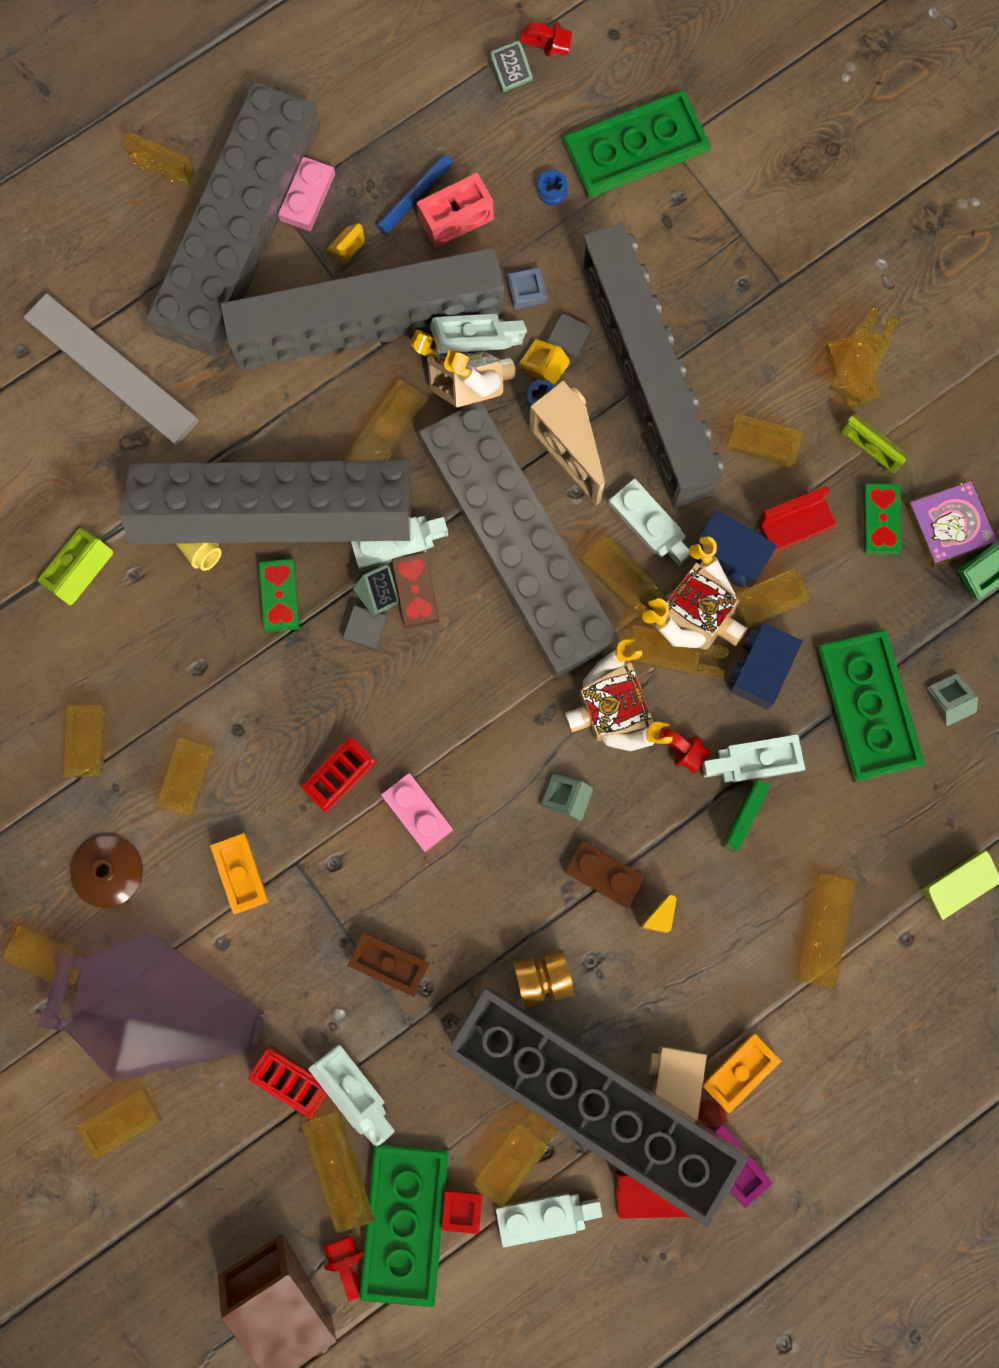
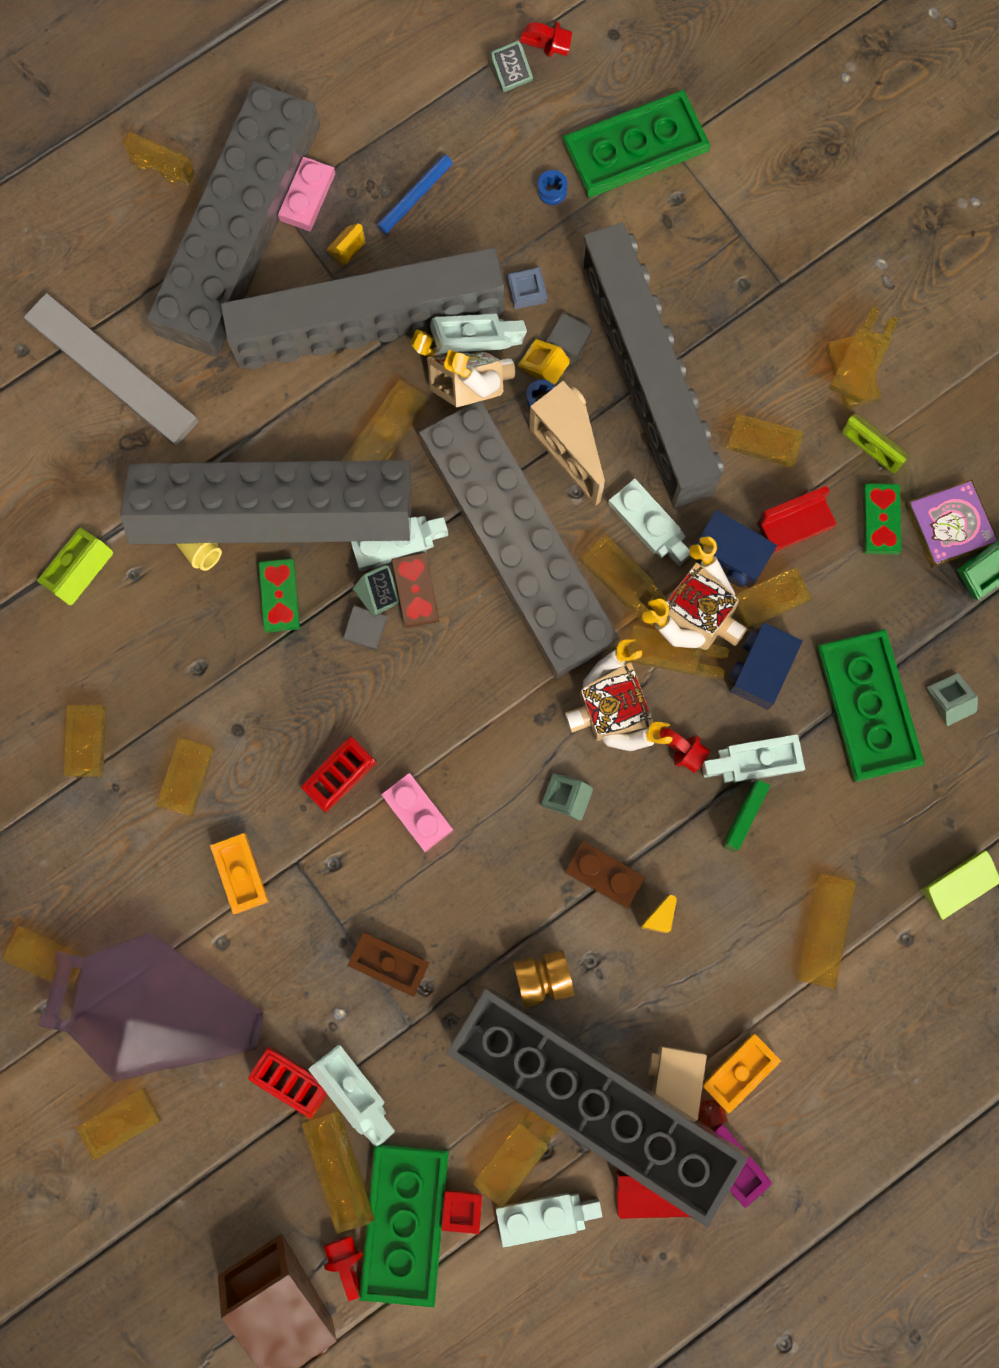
reddish brown dish [71,836,143,908] -> none
coral brick [417,173,494,249] -> none

